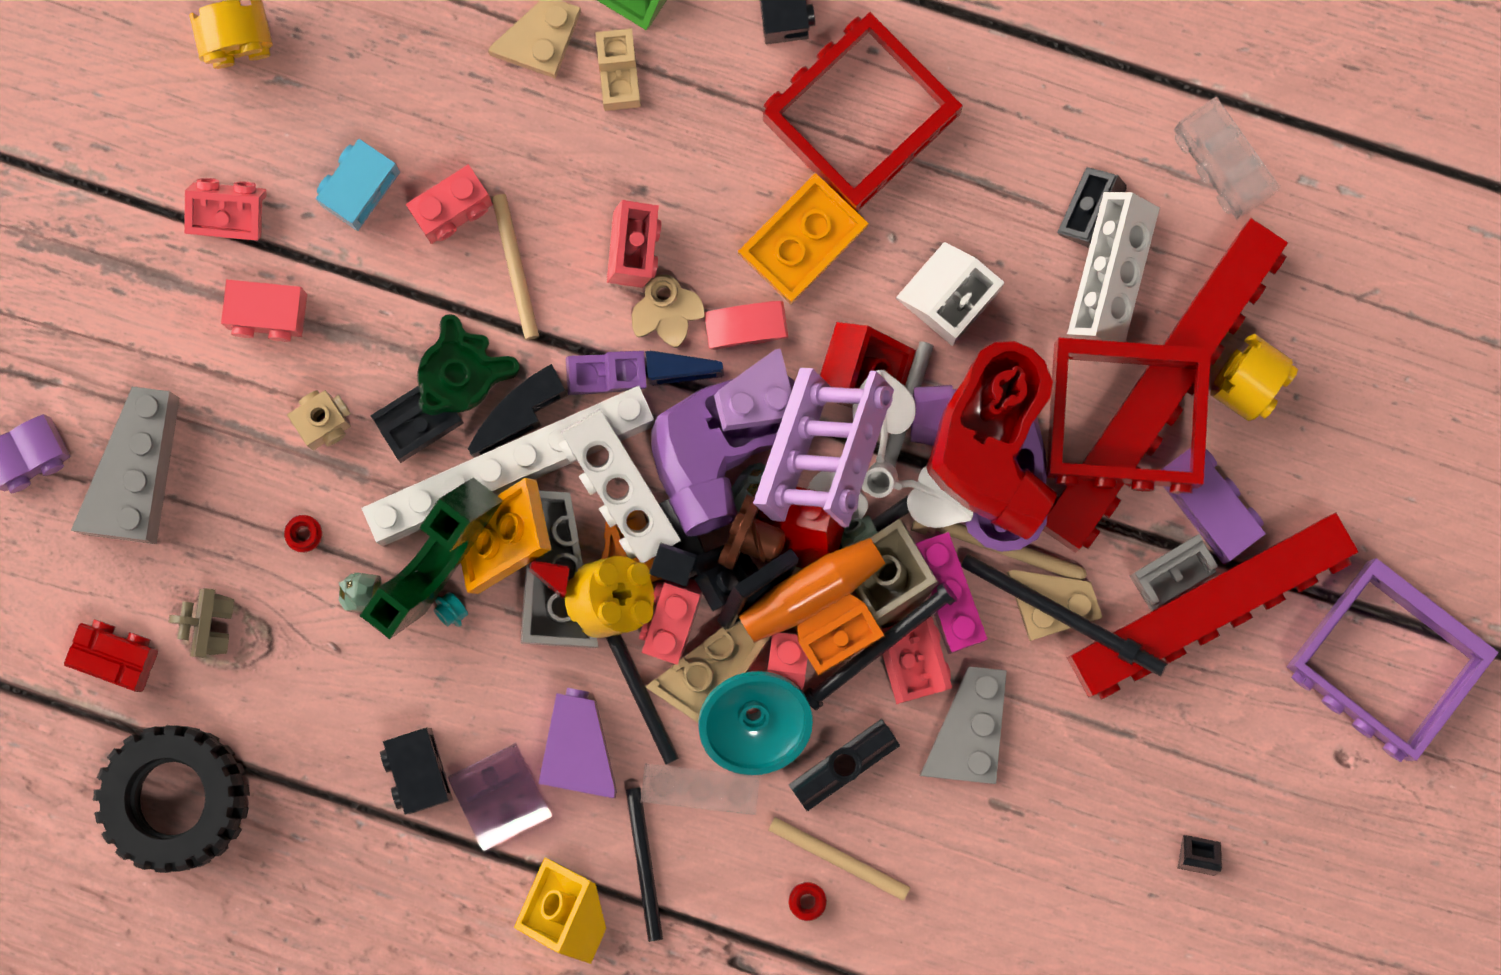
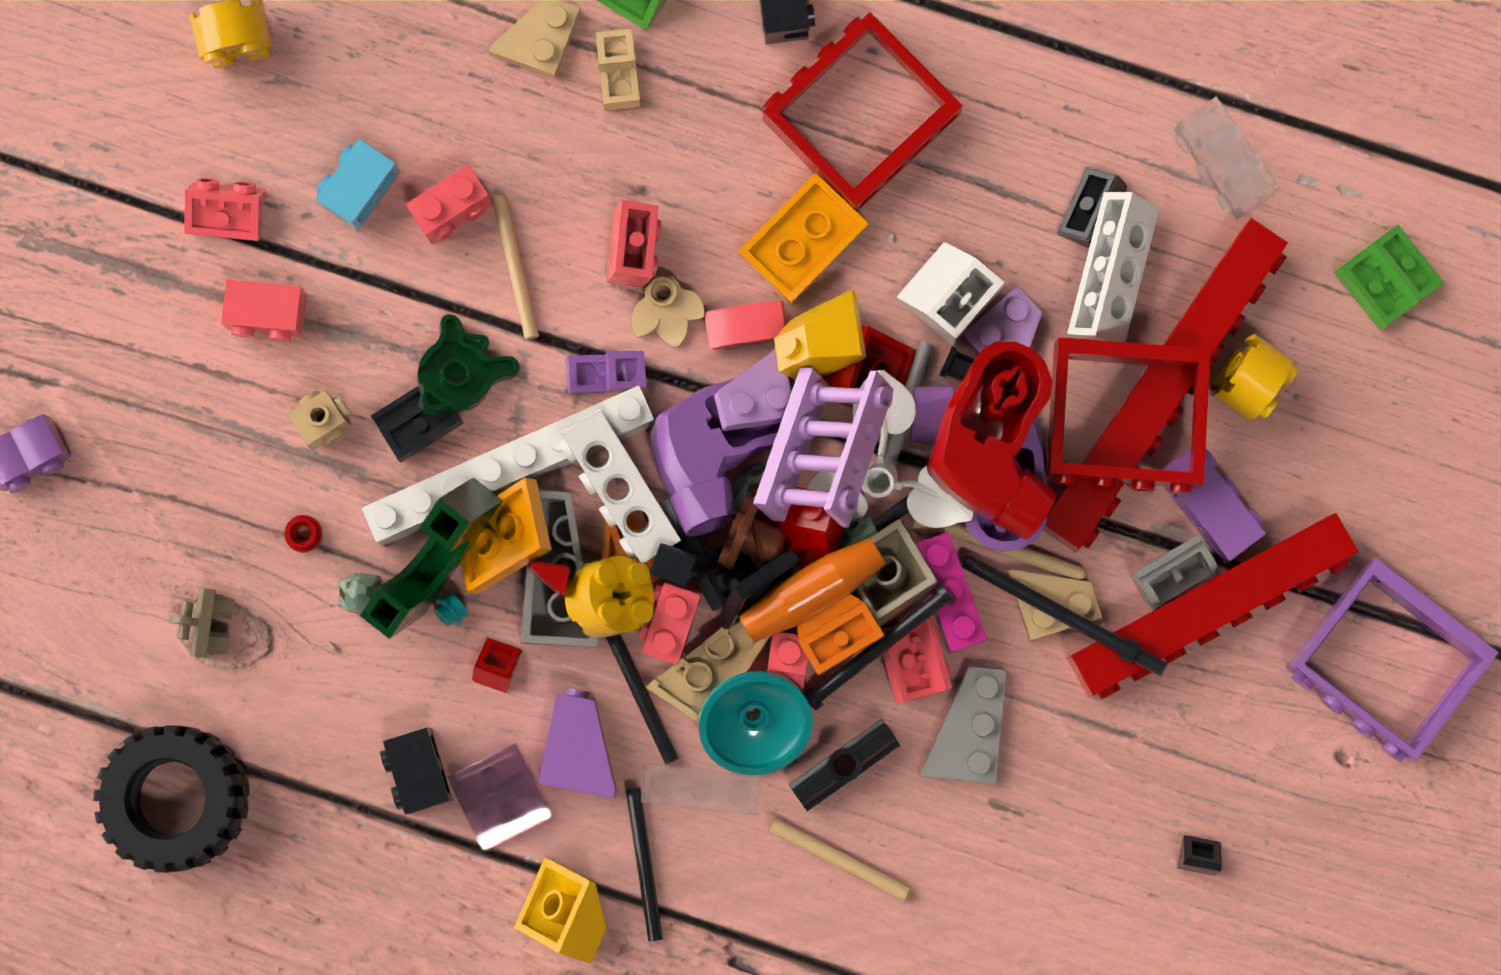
red brick [64,619,158,692] -> none
light grey wedge [71,386,180,544] -> none
black slope [468,364,568,458] -> none
dark blue slope [645,351,724,386] -> none
red plate [789,882,827,921] -> none
none -> red slope [472,637,522,693]
none -> yellow slope [774,290,866,380]
none -> black bush [939,346,975,382]
none -> lavender wing [962,286,1043,354]
none -> bright green slope [1334,225,1444,331]

